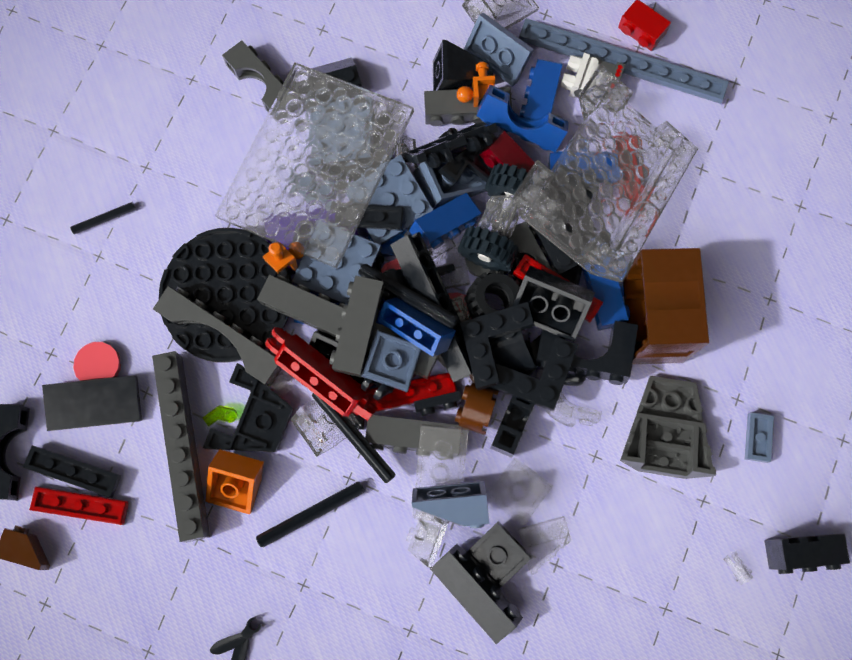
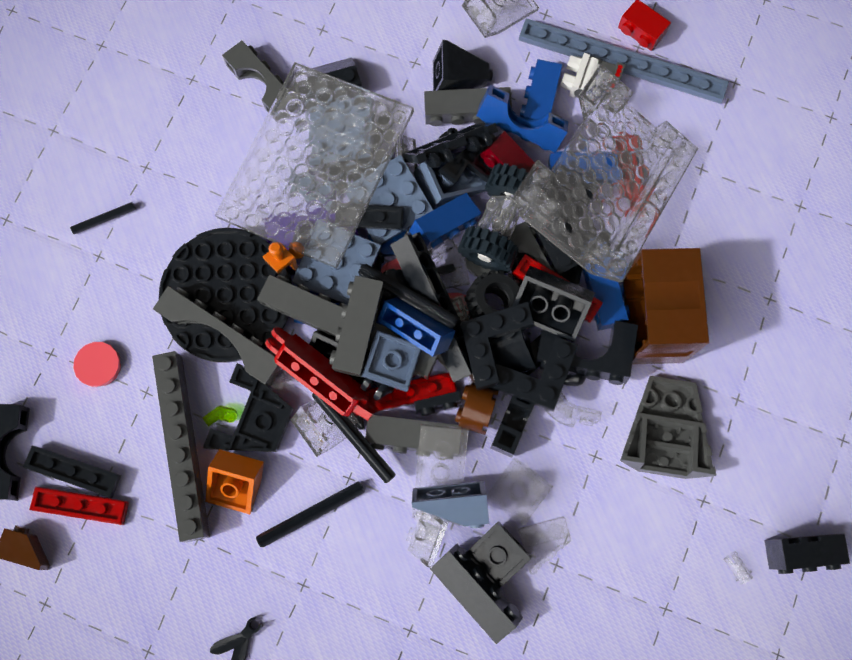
black tile [42,375,142,431] -> none
orange piece [457,62,495,107] -> none
sand blue plate [464,13,534,87] -> none
sand blue plate [744,412,774,463] -> none

